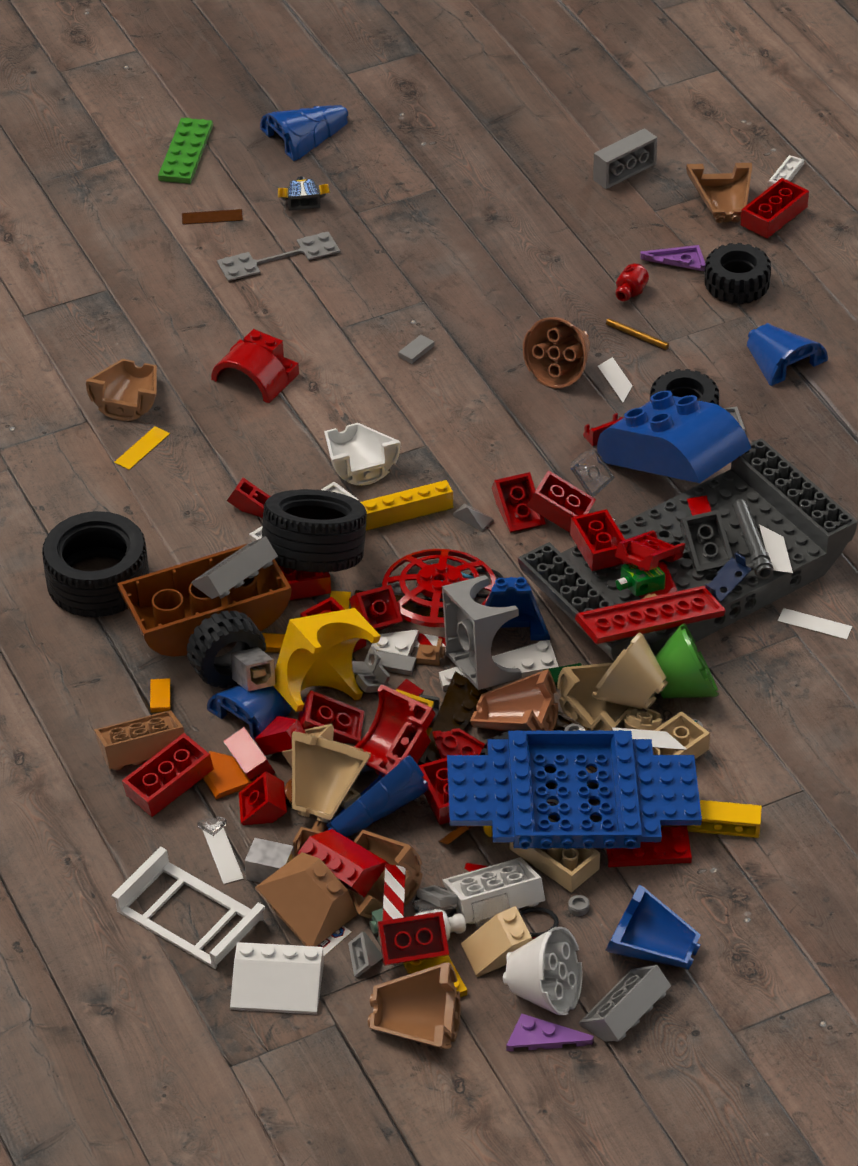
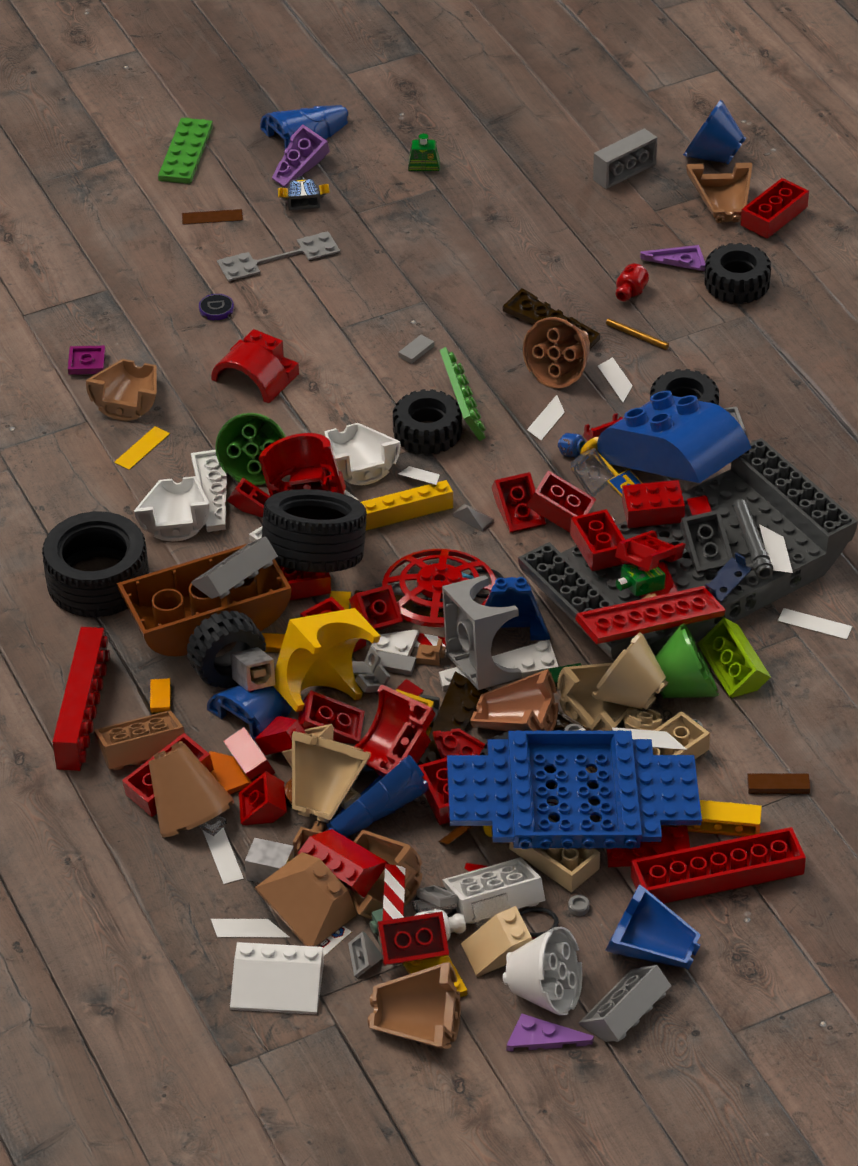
white piece [111,847,265,969] -> none
blue cone [747,323,828,386] -> none
white tile [768,155,804,187] -> none
none -> red brick [52,627,110,771]
none -> magenta plate [68,345,106,375]
none -> white cone [134,476,209,542]
none -> medium nougat cone [149,741,234,838]
none -> white wing [191,450,227,532]
none -> tile [199,294,234,320]
none -> white sticker [211,919,289,937]
none -> bright green cone [215,413,286,485]
none -> red piece [259,433,346,496]
none -> medium lavender wedge [272,124,330,188]
none -> black tyre [393,389,462,455]
none -> white sticker [398,466,440,485]
none -> green torso [408,133,440,171]
none -> bright green plate [440,347,486,441]
none -> dark brown wing [503,288,600,349]
none -> white sticker [527,395,564,440]
none -> blue head [558,433,586,458]
none -> yellow piece [580,437,642,497]
none -> red brick [622,480,685,528]
none -> red brick [631,827,806,904]
none -> blue cone [683,99,746,164]
none -> lime slope [698,618,771,698]
none -> reddish brown tile [747,773,810,794]

